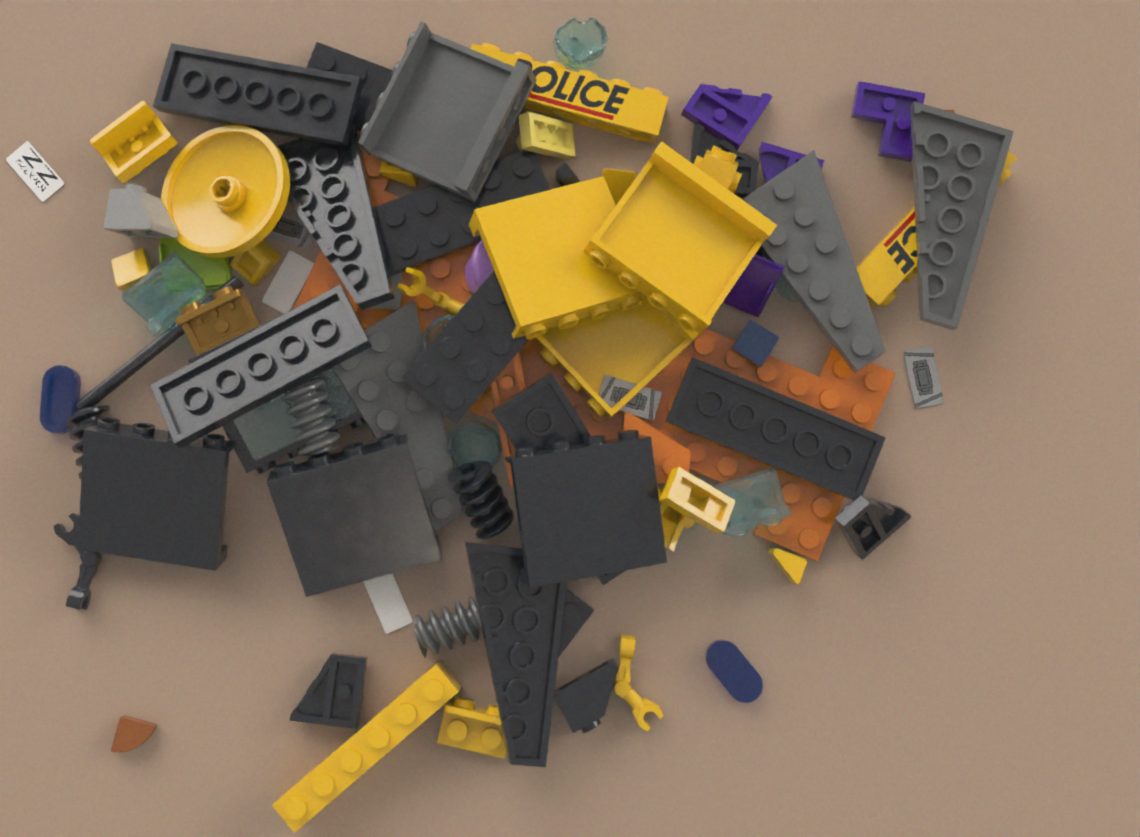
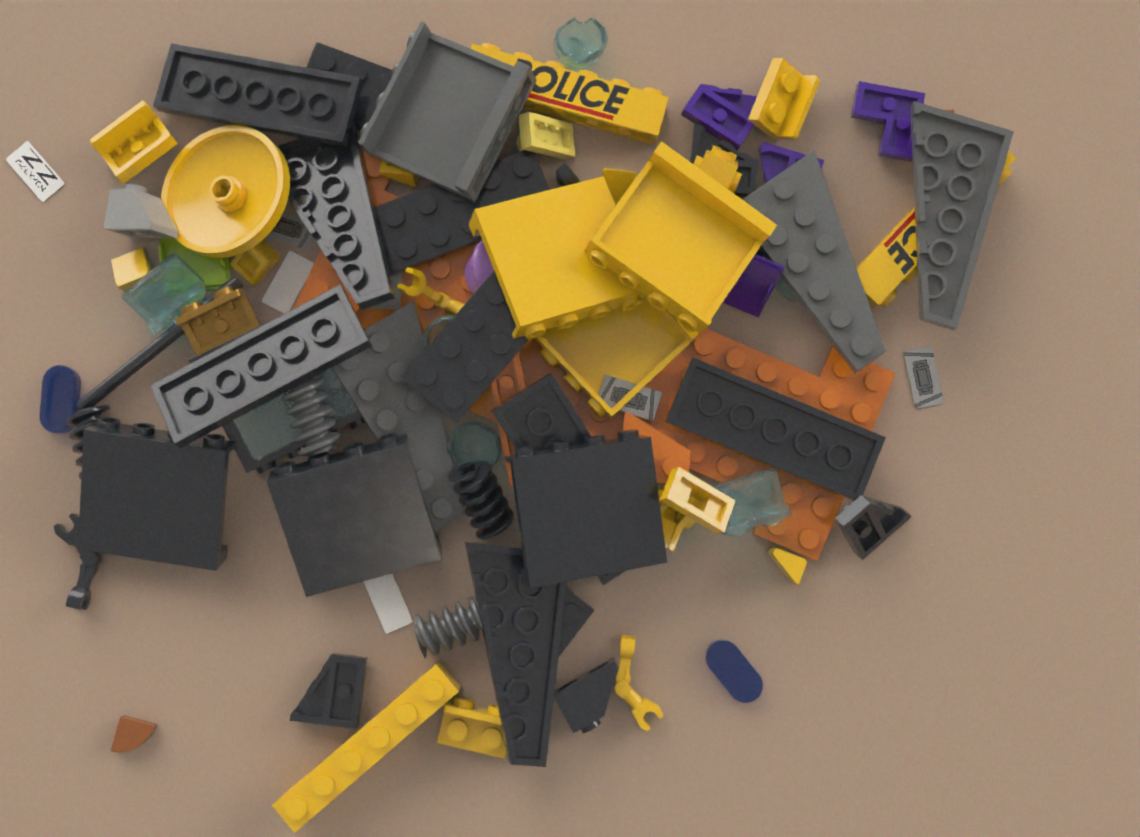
dark blue tile [730,319,780,368] -> none
none -> yellow bracket [748,58,820,140]

